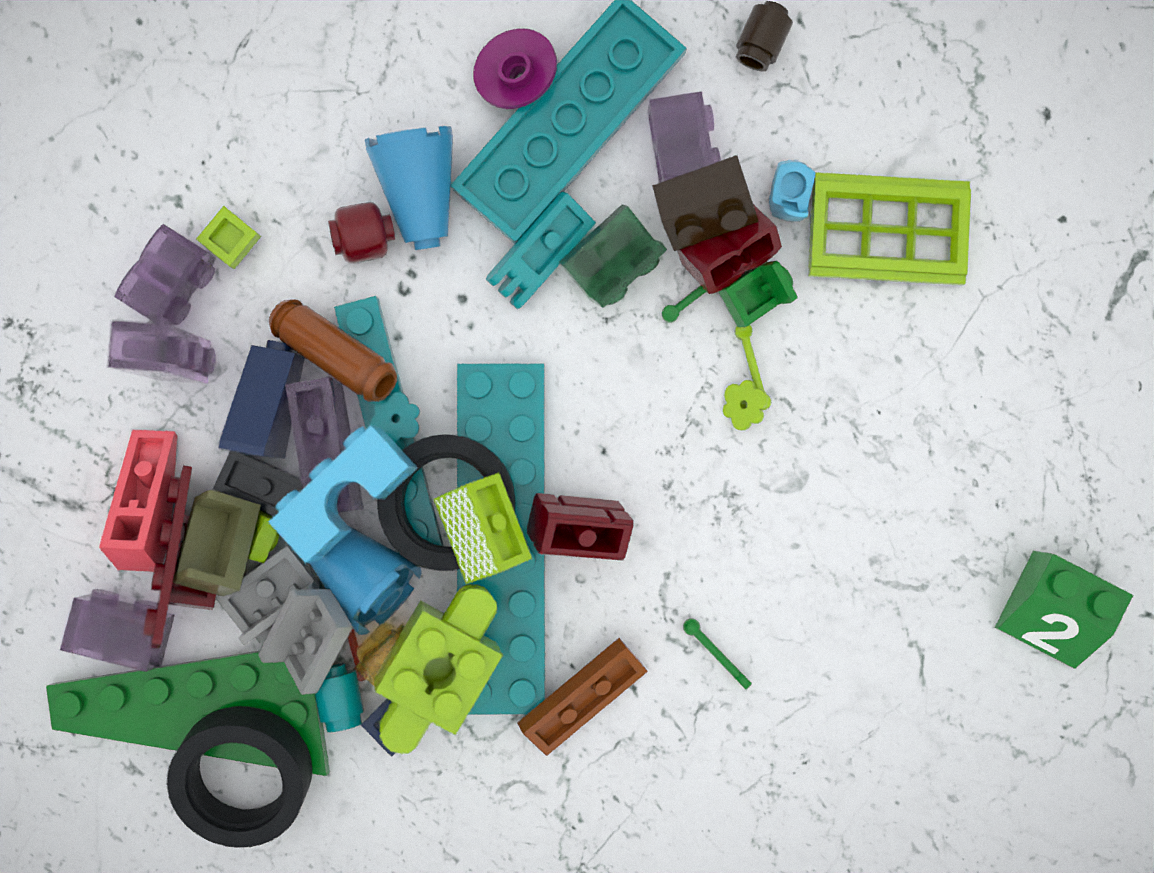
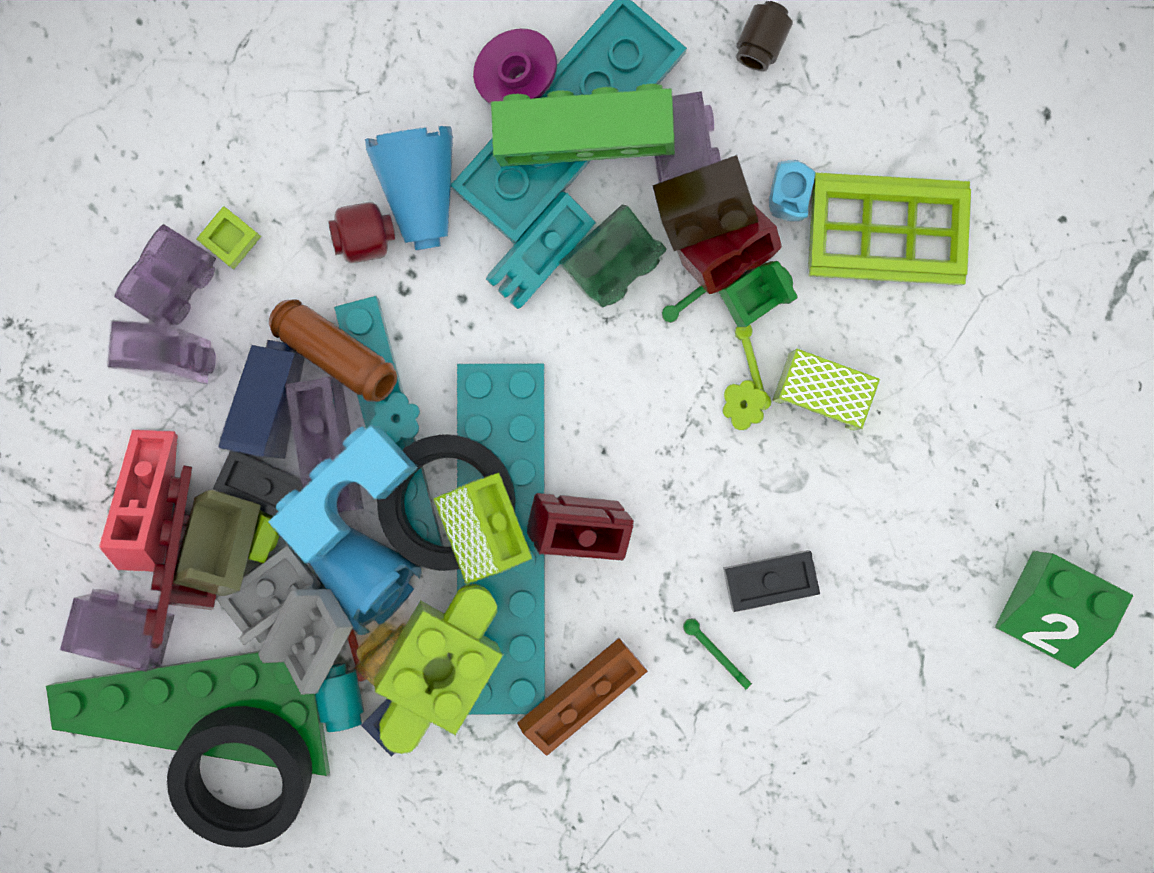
none -> bright green brick [491,84,675,167]
none -> black plate [723,550,820,612]
none -> lime panel [772,349,880,431]

